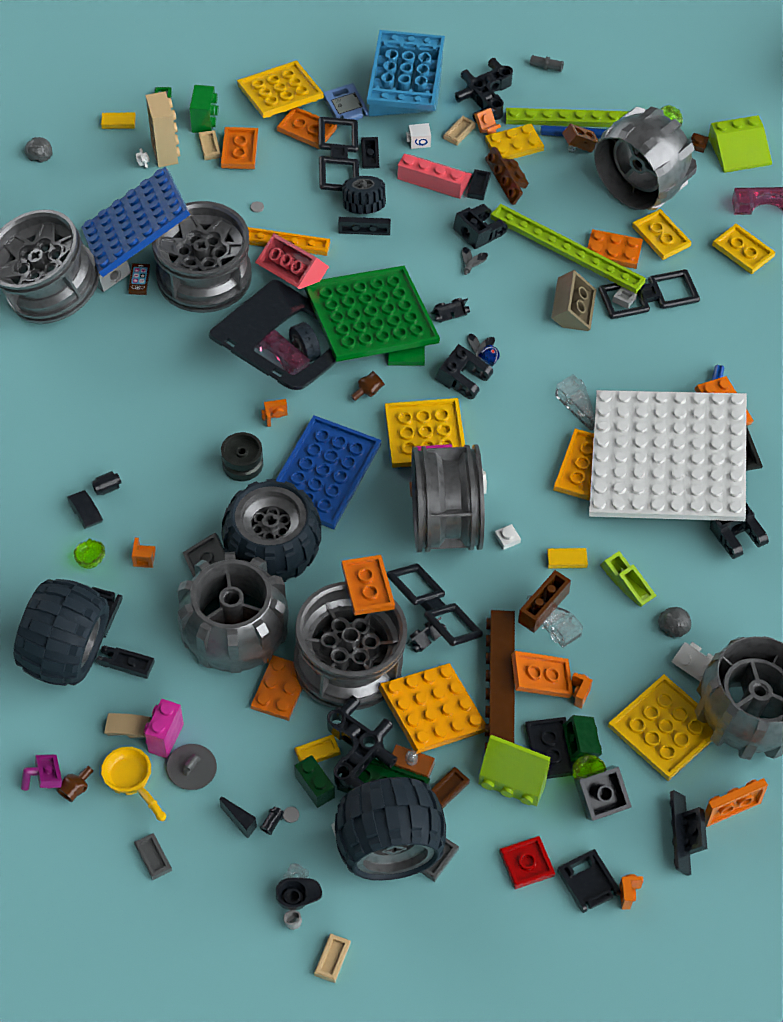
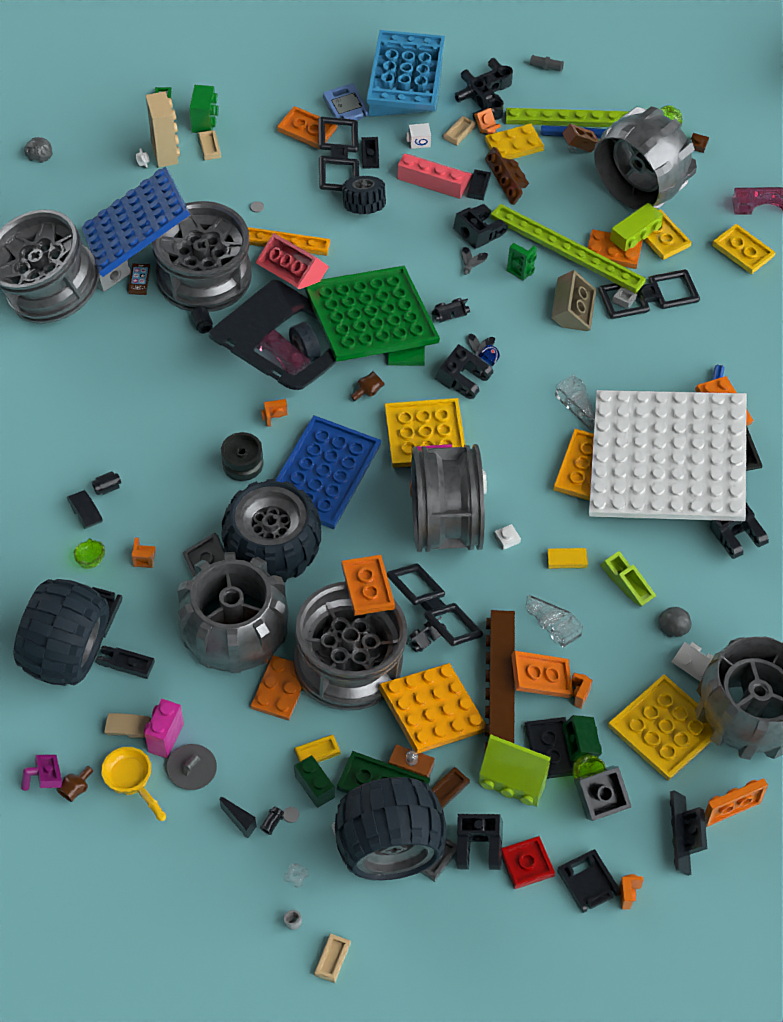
yellow tile [101,112,136,129] -> none
dark grey tile [134,833,172,880] -> none
orange plate [221,127,258,169] -> none
yellow plate [237,60,324,118] -> none
black piece [276,878,322,910] -> none
black pin [327,695,398,789] -> none
black plate [338,217,391,235] -> none
reddish brown brick [518,570,571,633] -> none
lime slope [708,115,772,173] -> none
none -> black brick [191,306,213,334]
none -> black brick [456,814,503,870]
none -> green bracket [506,243,537,281]
none -> lime brick [610,203,663,252]

